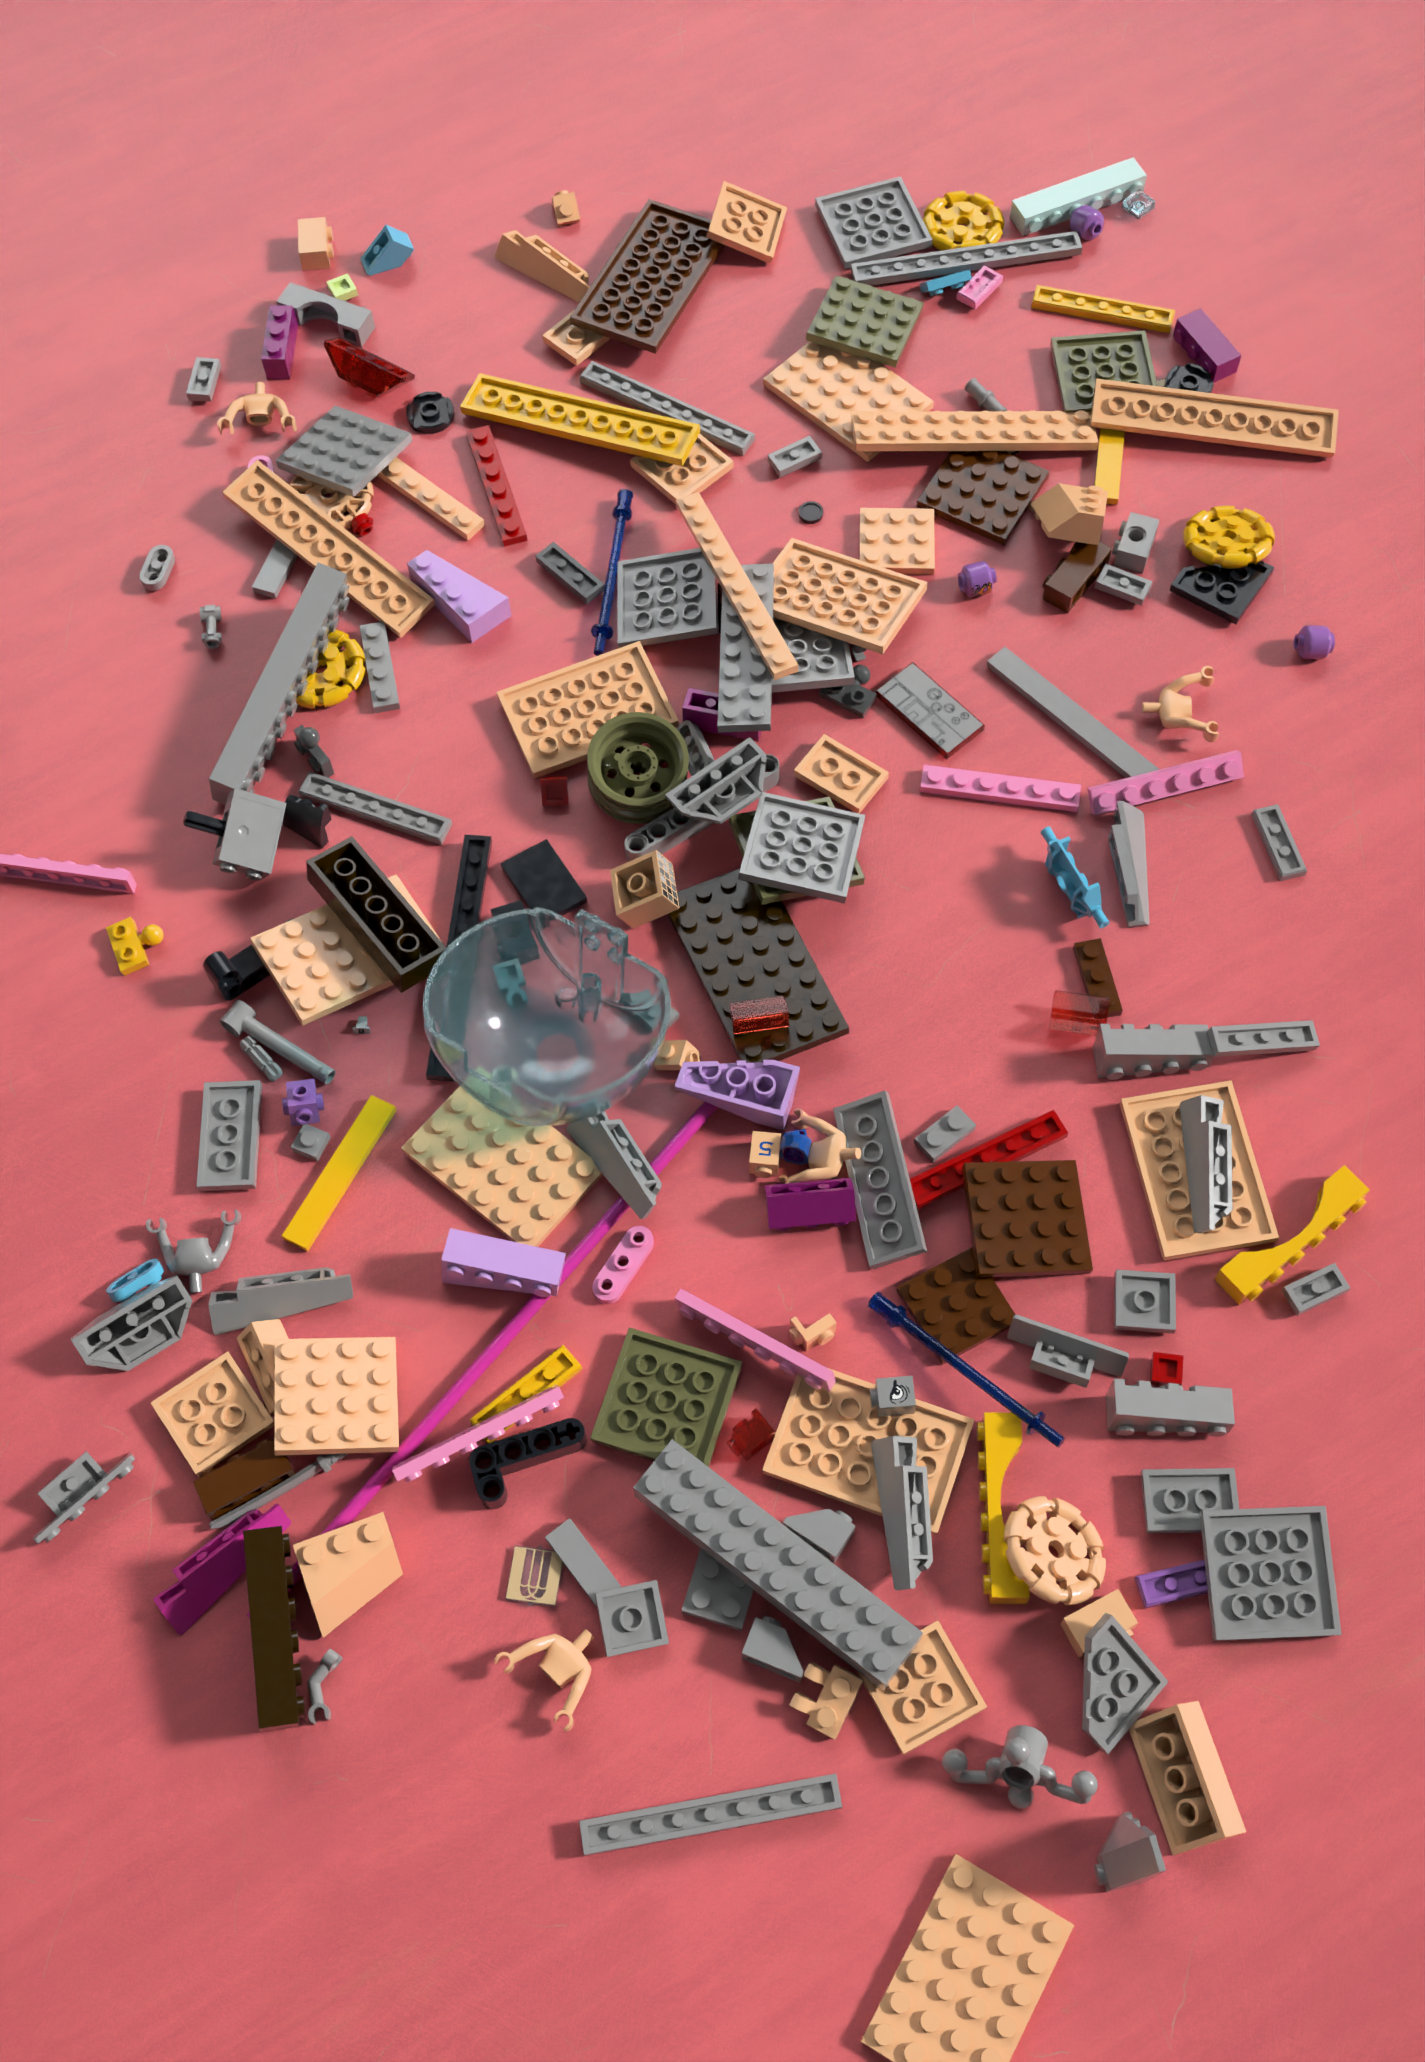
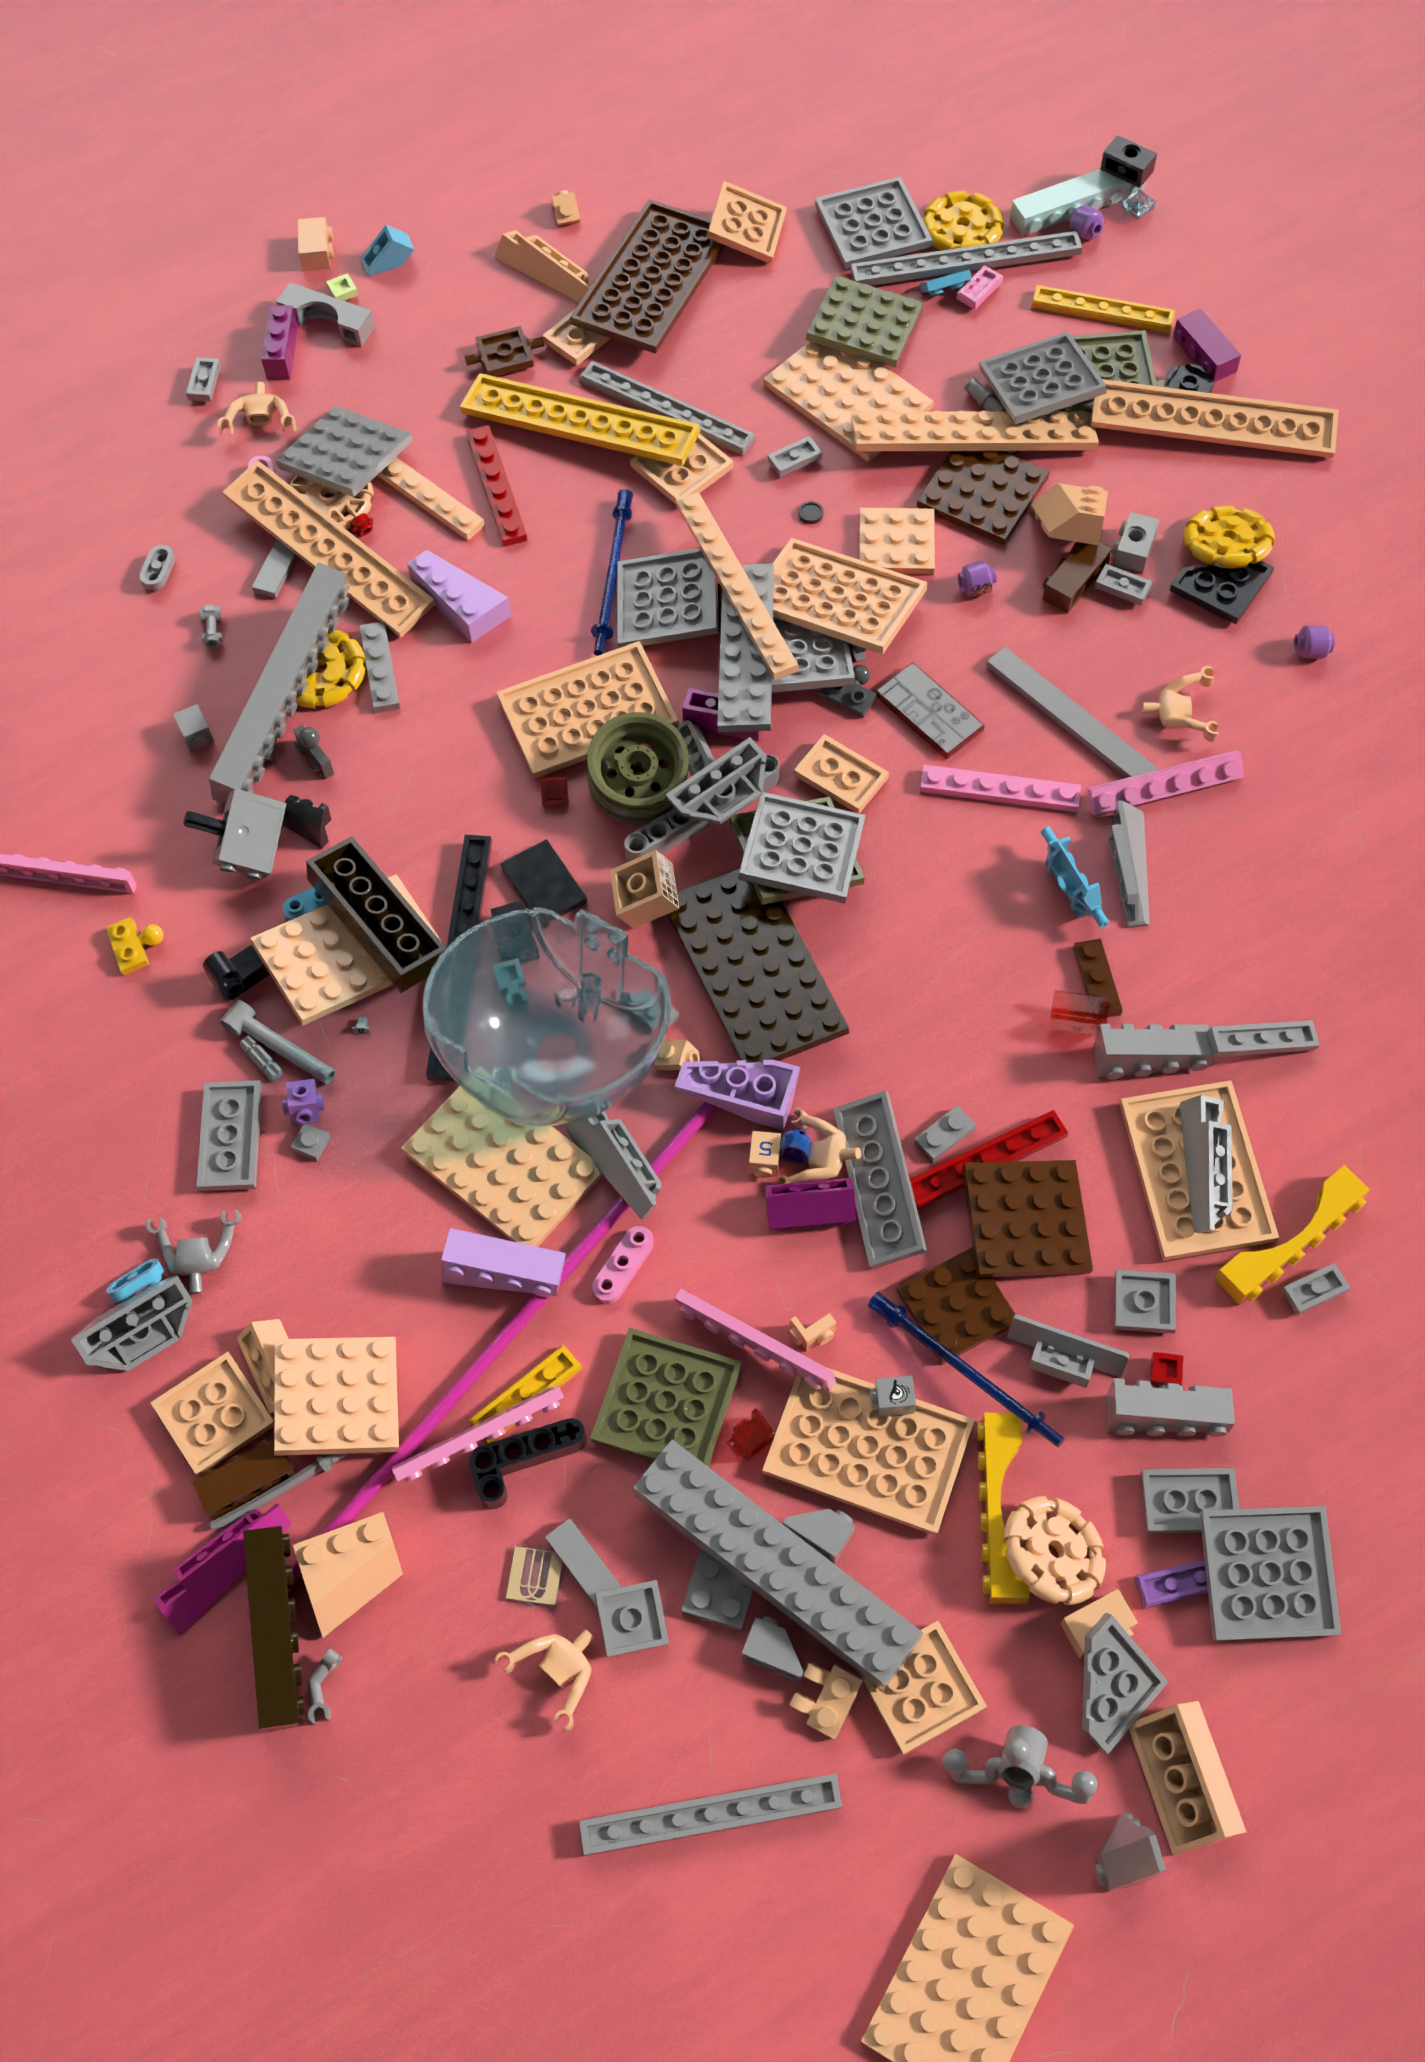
light grey bracket [33,1451,135,1544] -> none
light grey wedge [208,1267,353,1335] -> none
yellow tile [282,1095,397,1252] -> none
light grey tile [298,771,452,845] -> none
clear red wedge [324,337,415,397] -> none
black tile [406,392,454,434] -> none
dark grey plate [535,542,605,604] -> none
clear red panel [729,996,789,1034] -> none
light grey wedge [871,1436,933,1590] -> none
yellow tile [1094,428,1125,505] -> none
light grey tile [1251,804,1307,881] -> none
none -> light grey brick [173,704,214,751]
none -> medium azure plate [283,887,327,921]
none -> reddish brown plate [464,326,544,377]
none -> light grey plate [979,331,1107,424]
none -> black brick [1100,135,1157,188]

